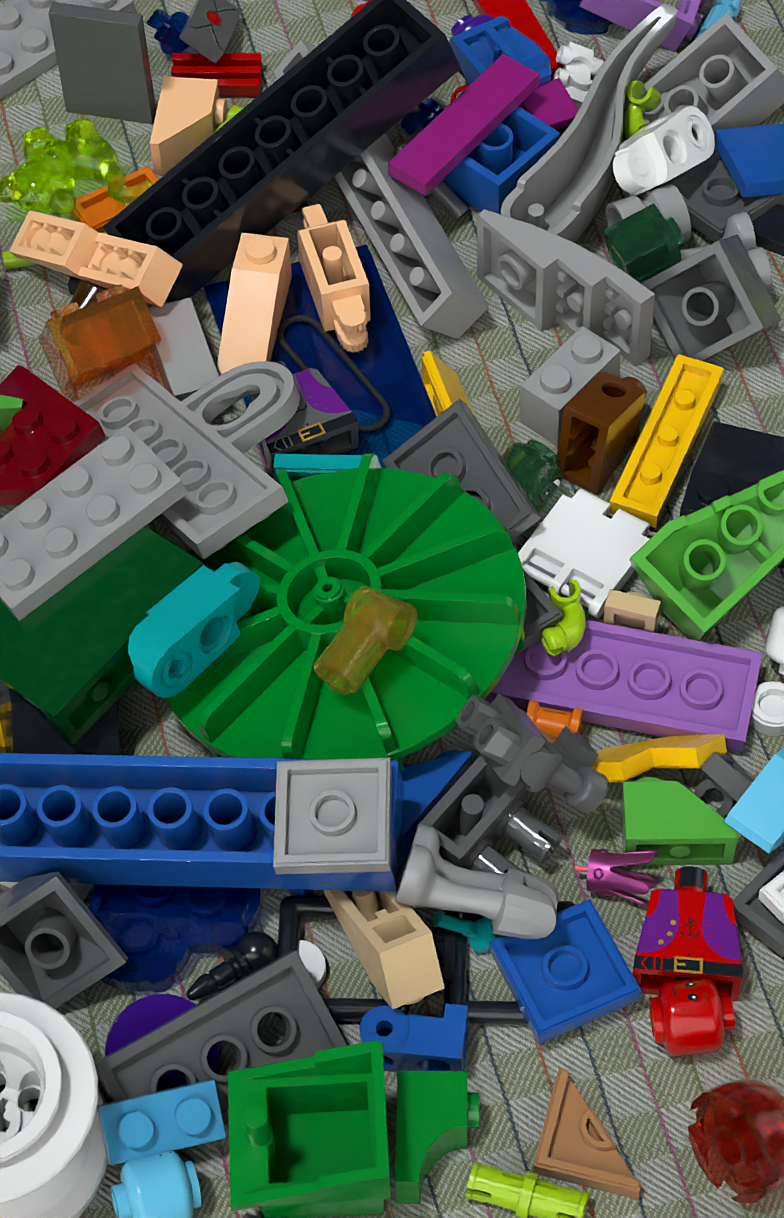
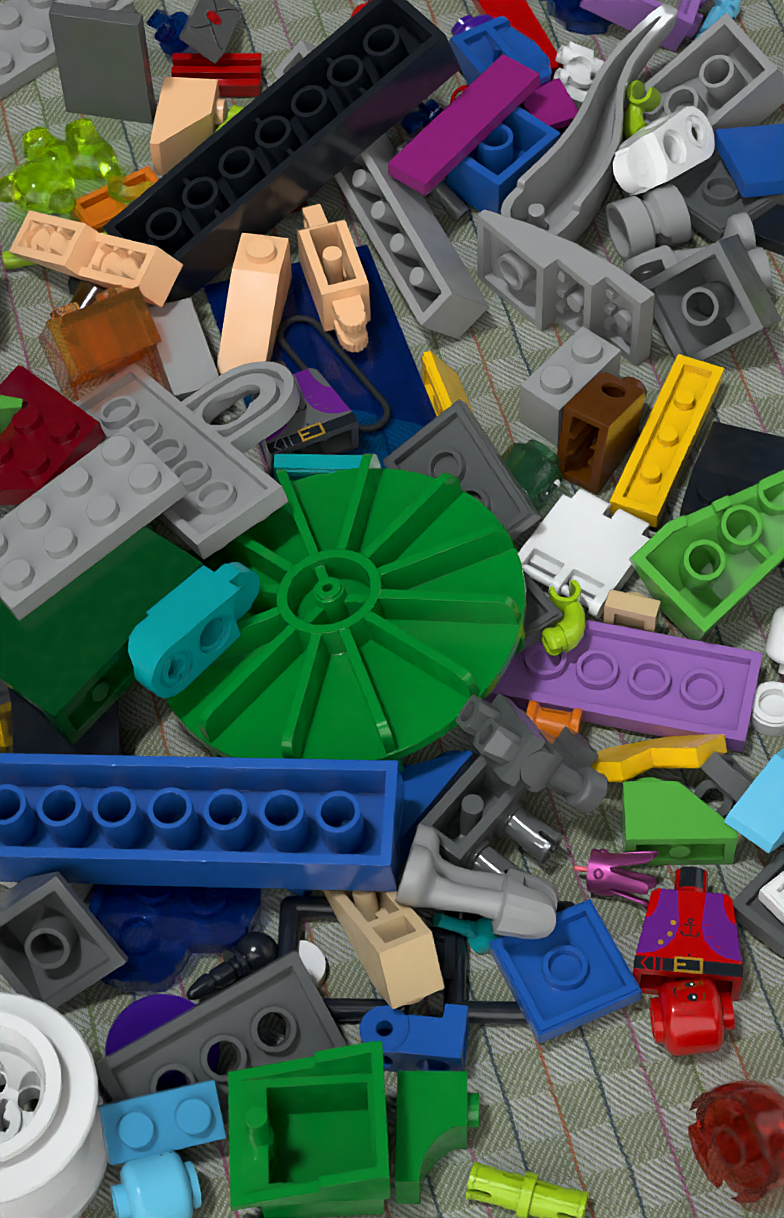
light grey tile [273,758,392,874] -> none
clear yellow piece [313,586,417,696] -> none
medium nougat tile [533,1068,642,1200] -> none
clear green brick [603,203,684,283] -> none

